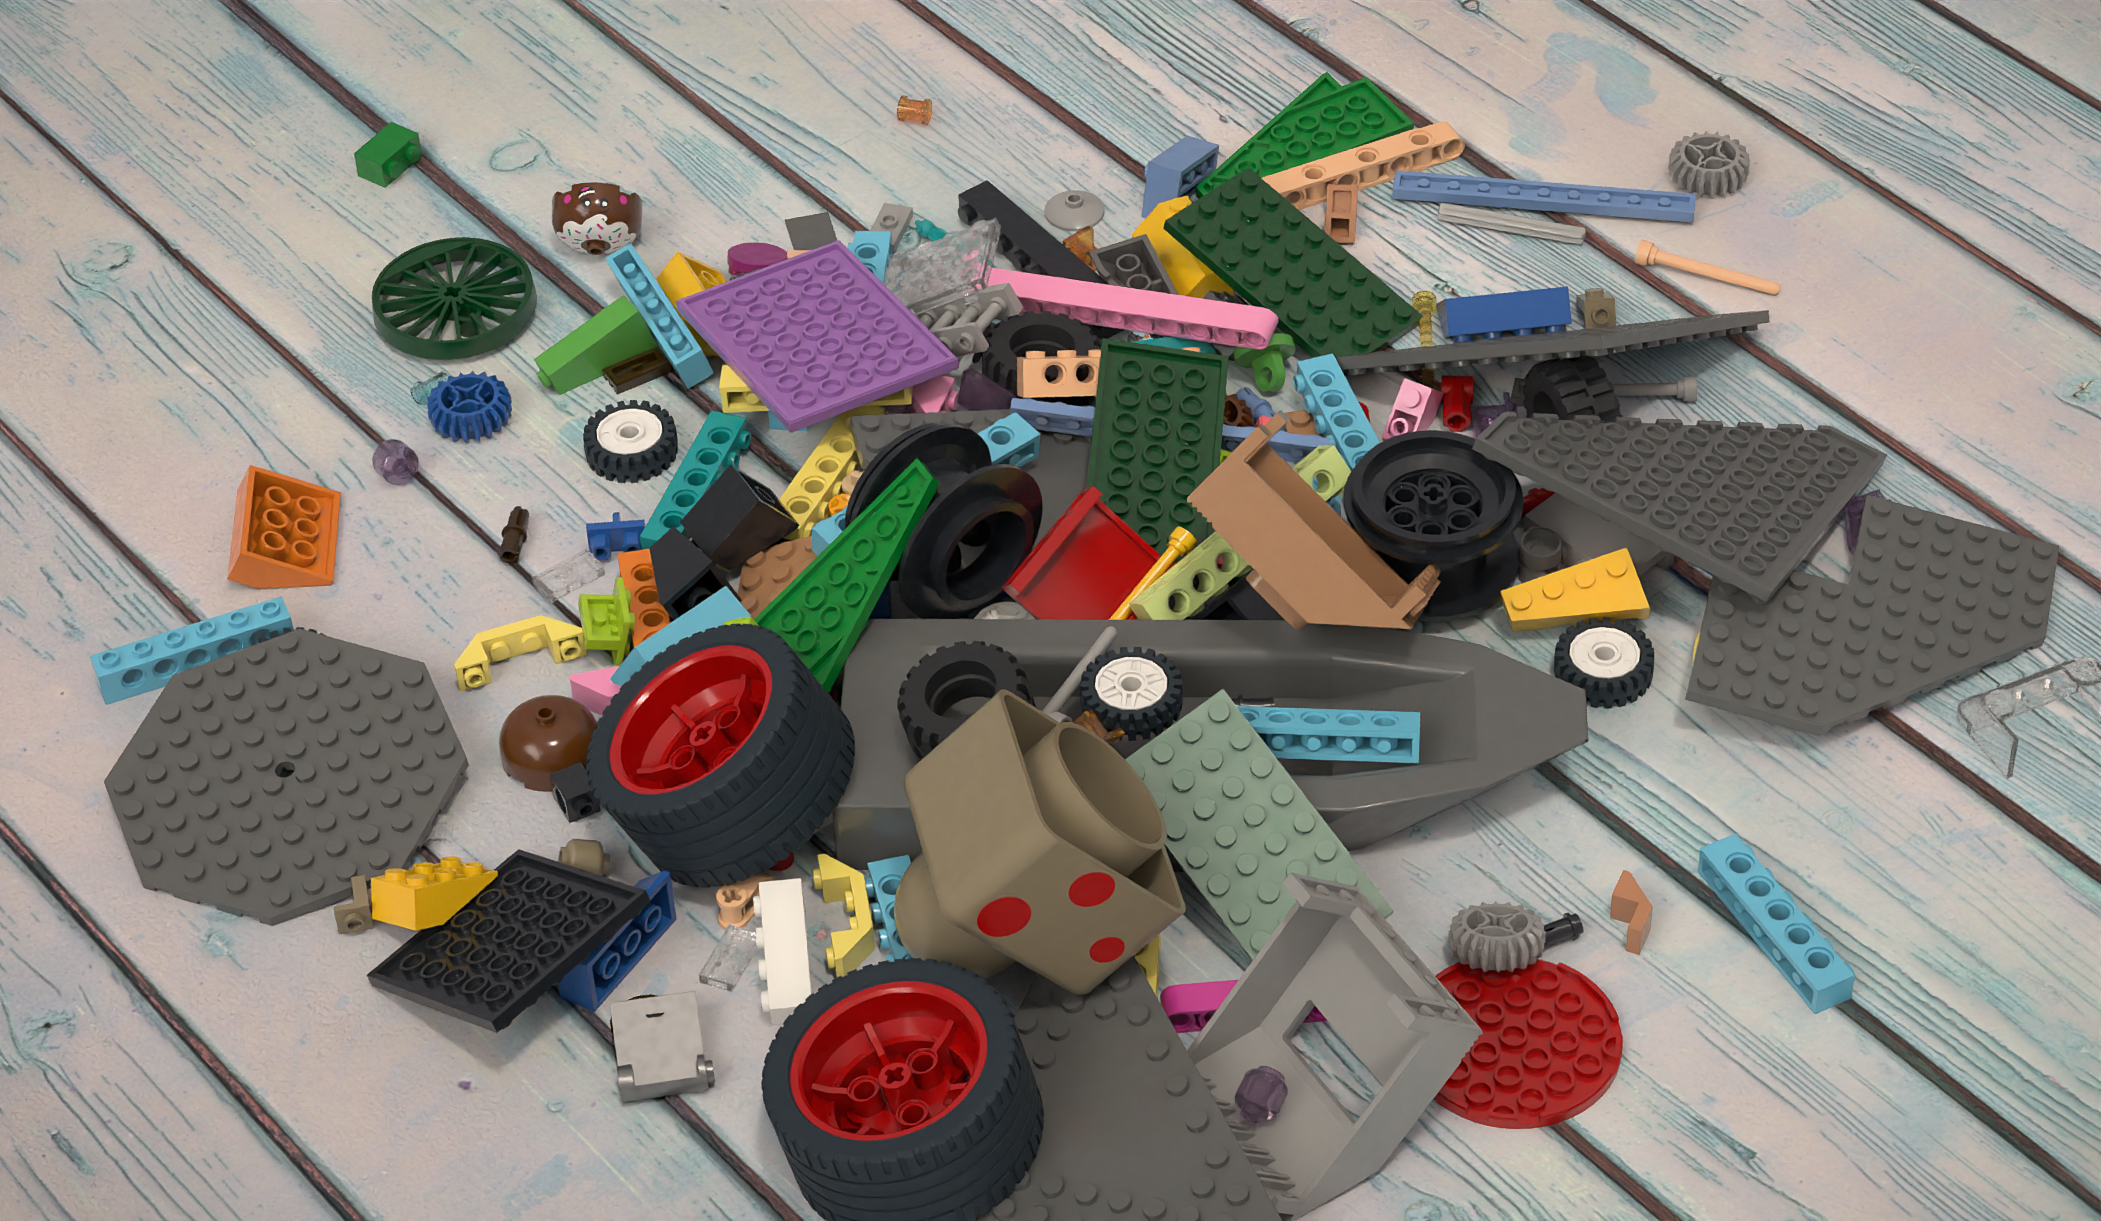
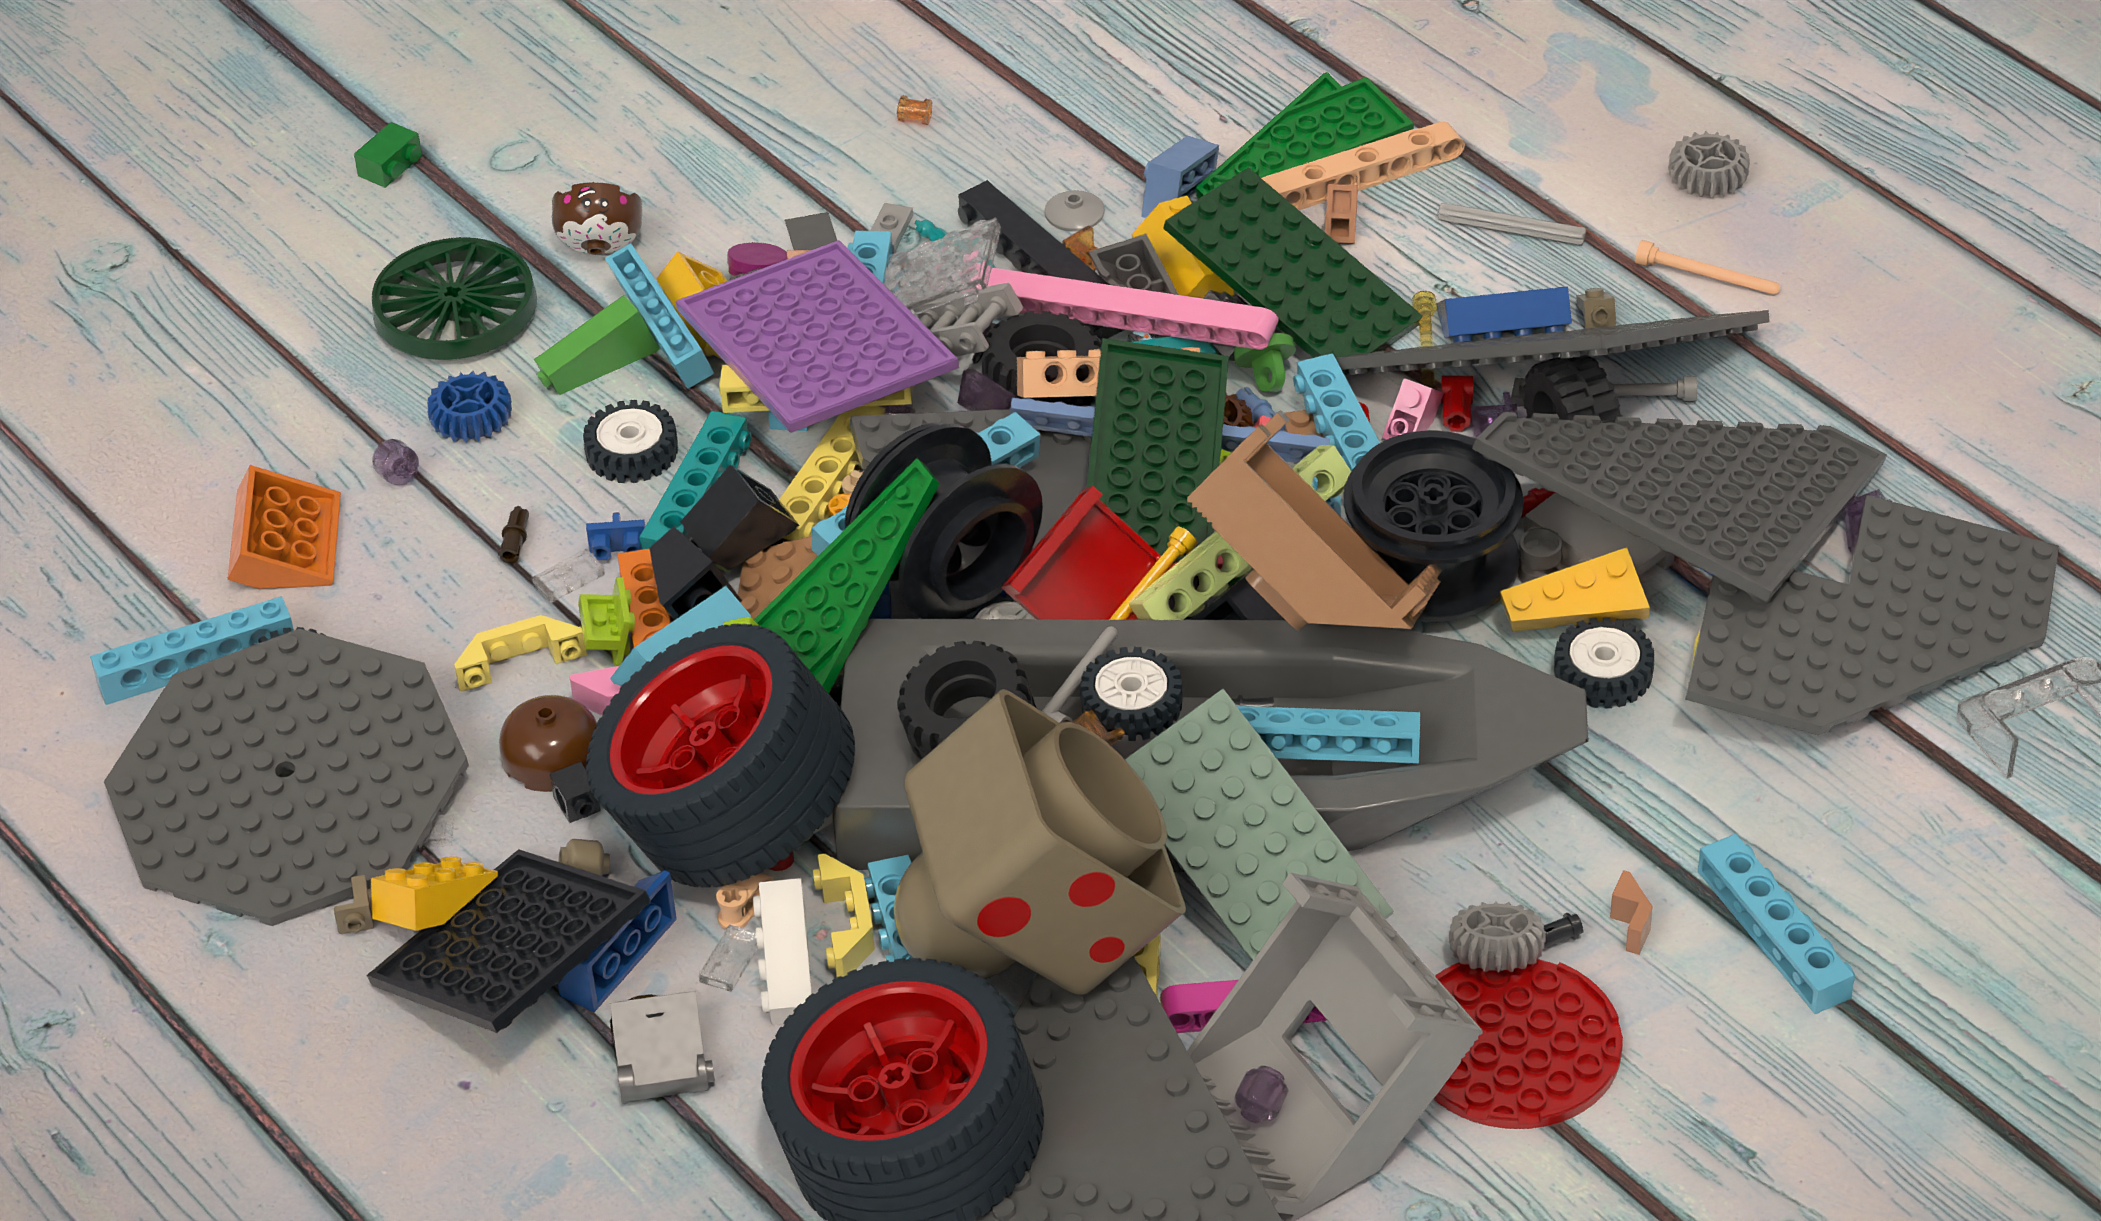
clear light blue pin [410,372,448,405] -> none
dark brown tile [602,347,672,395] -> none
bright pink slope [910,375,960,414] -> none
medium blue plate [1392,170,1696,222] -> none

